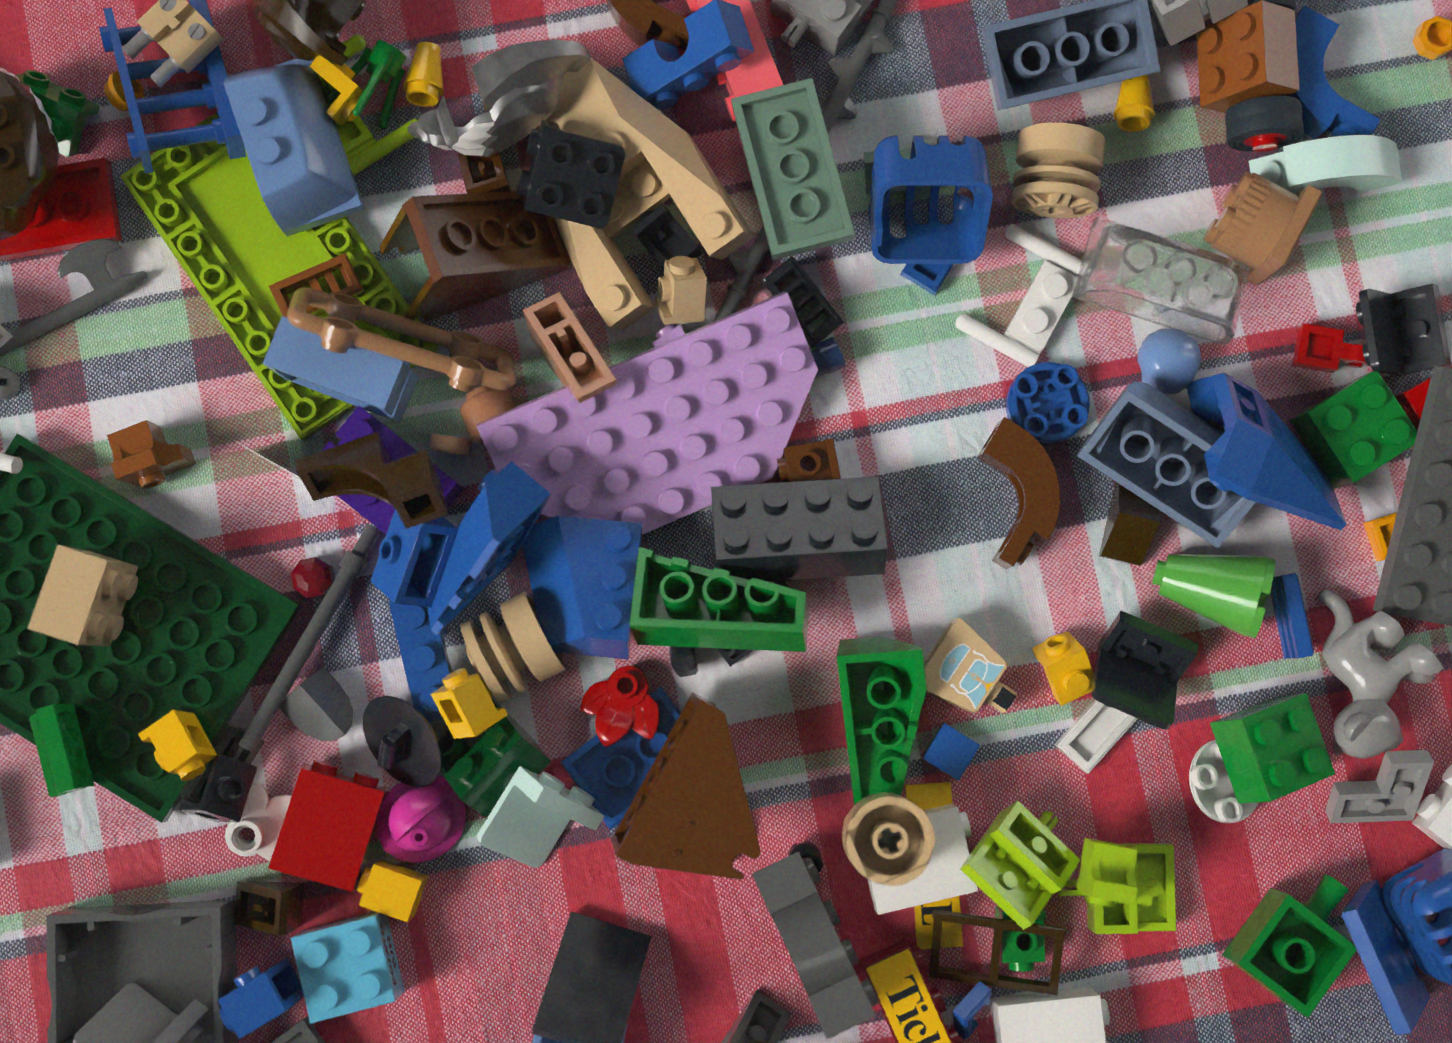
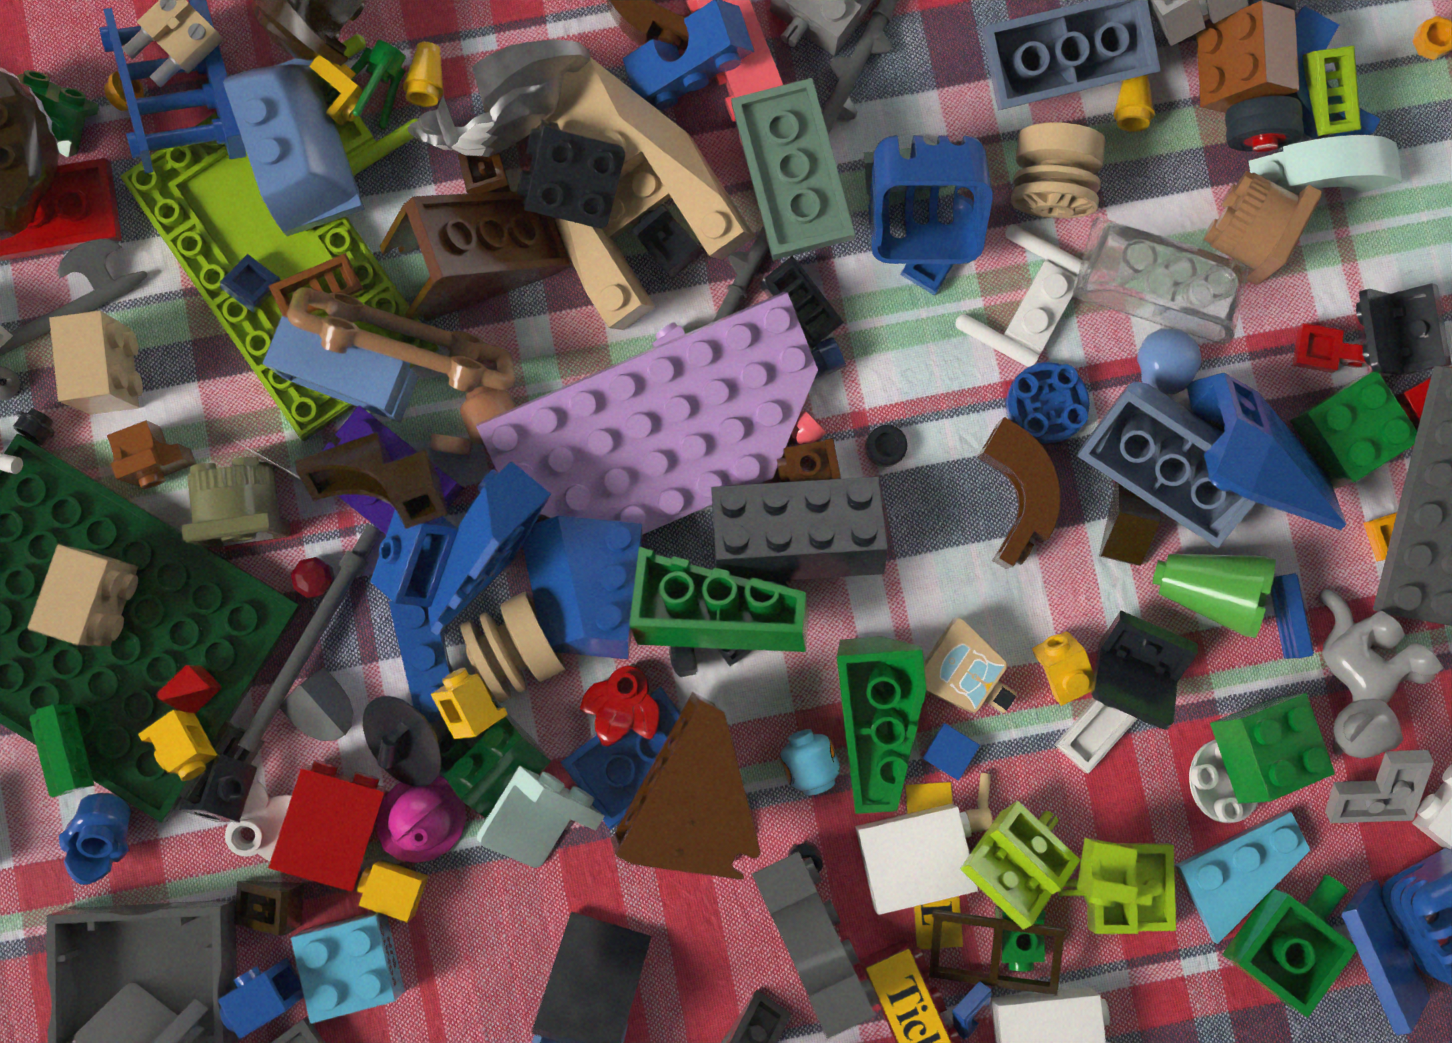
nougat slope [522,292,617,404] -> none
tan brick [655,256,707,325] -> none
tan brick [842,793,935,886] -> none
none -> black plate [13,408,54,445]
none -> tan brick [49,310,143,415]
none -> blue head [59,793,131,885]
none -> red slope [157,665,222,714]
none -> olive piece [181,457,291,548]
none -> dark blue tile [220,254,281,313]
none -> medium azure head [780,729,841,796]
none -> coral hinge [791,410,827,445]
none -> black tile [865,425,908,467]
none -> tan hand [965,773,992,833]
none -> medium azure wing [1175,811,1310,944]
none -> lime slope [1303,45,1361,136]

